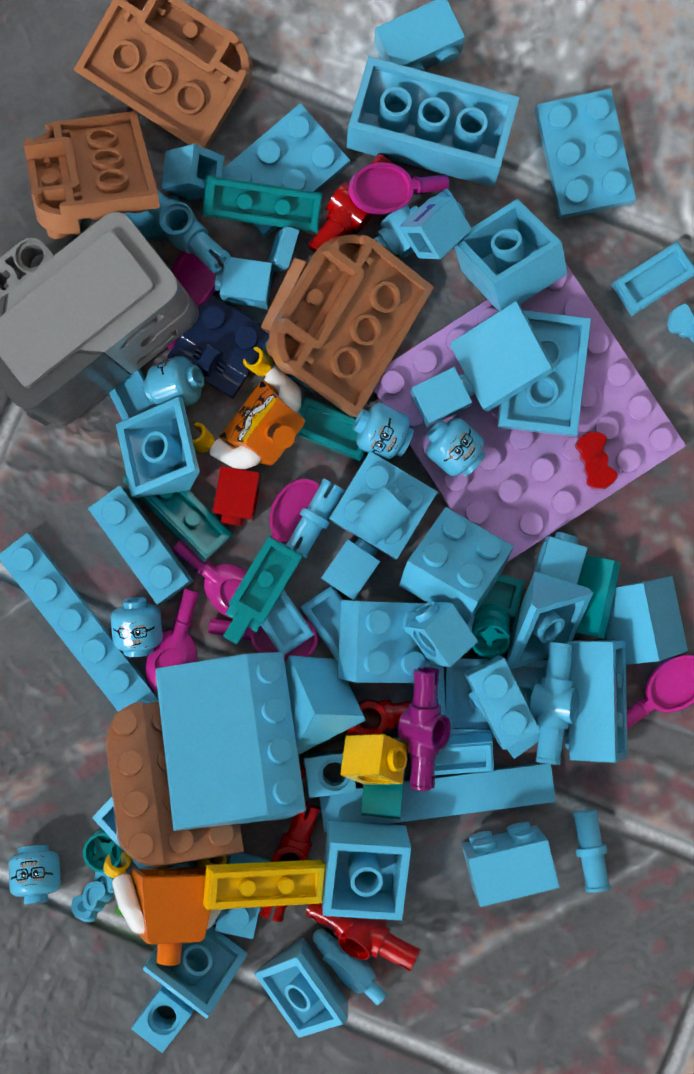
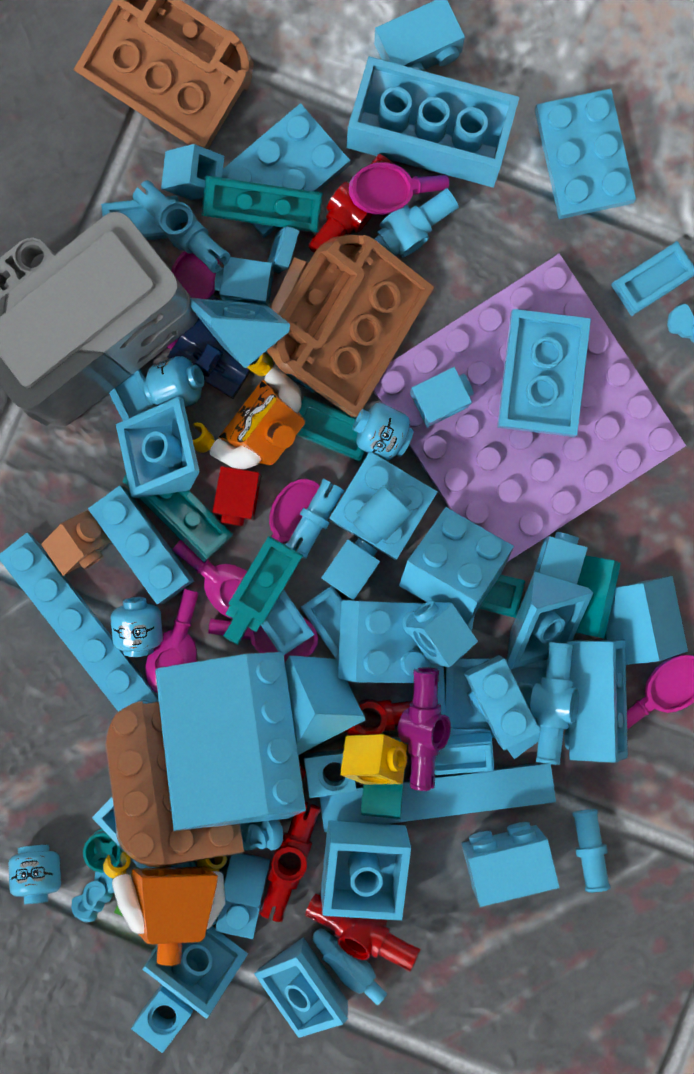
nougat plate [24,111,160,239] -> none
yellow tile [203,860,326,910] -> none
medium azure brick [399,197,472,259] -> none
medium azure head [426,418,485,476] -> none
medium azure tile [449,301,555,412] -> none
medium azure brick [454,199,568,311] -> none
teal wheel [472,604,510,658] -> none
red piece [575,431,618,489] -> none
none -> nougat brick [41,510,111,576]
none -> medium azure slope [190,298,290,368]
none -> medium azure piece [240,820,283,851]

